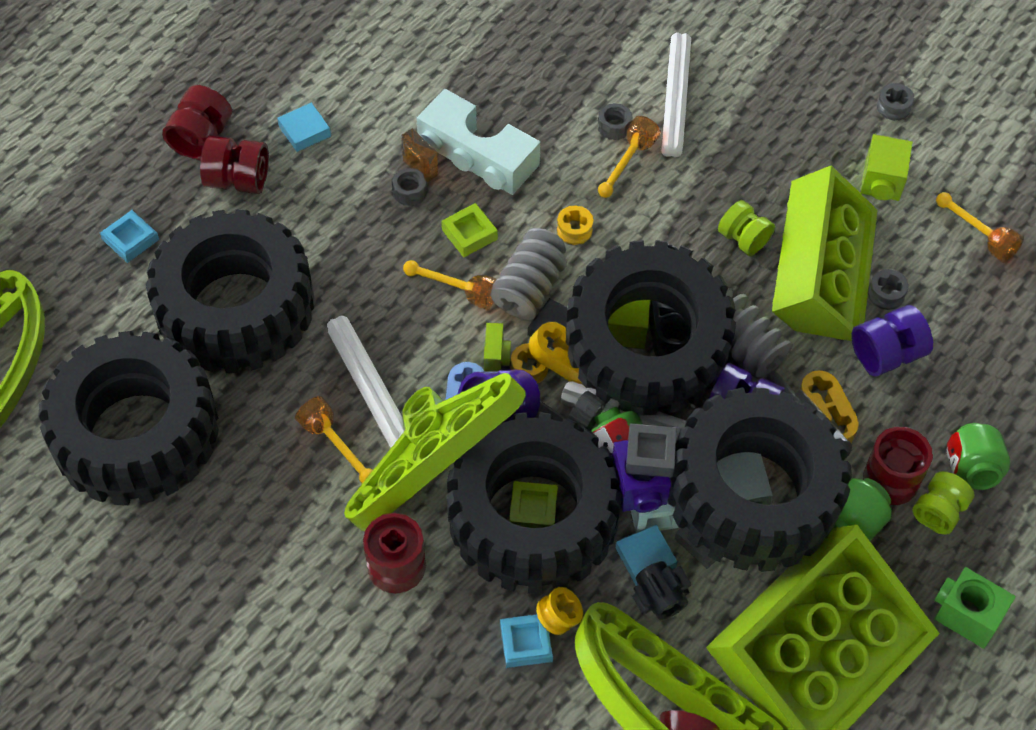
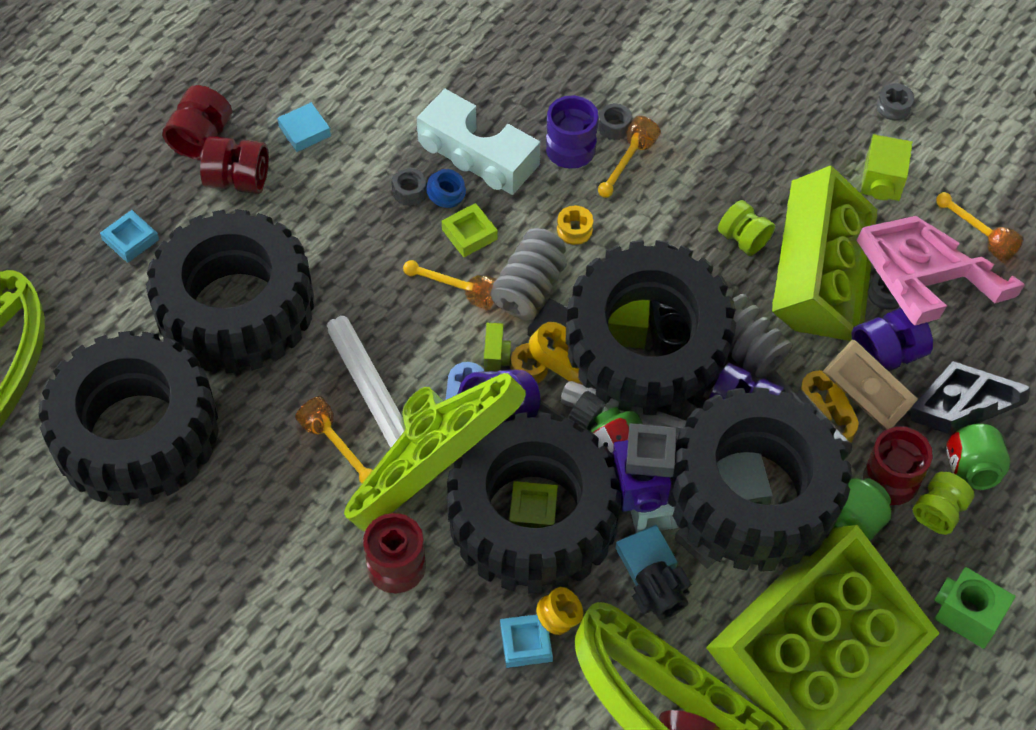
clear orange tile [401,128,438,182] -> none
white axle [661,32,691,157] -> none
none -> blue plate [426,169,466,208]
none -> dark purple wheel [546,95,599,169]
none -> tan plate [823,340,918,430]
none -> bright pink wing [856,216,1025,325]
none -> black wing [911,361,1030,435]

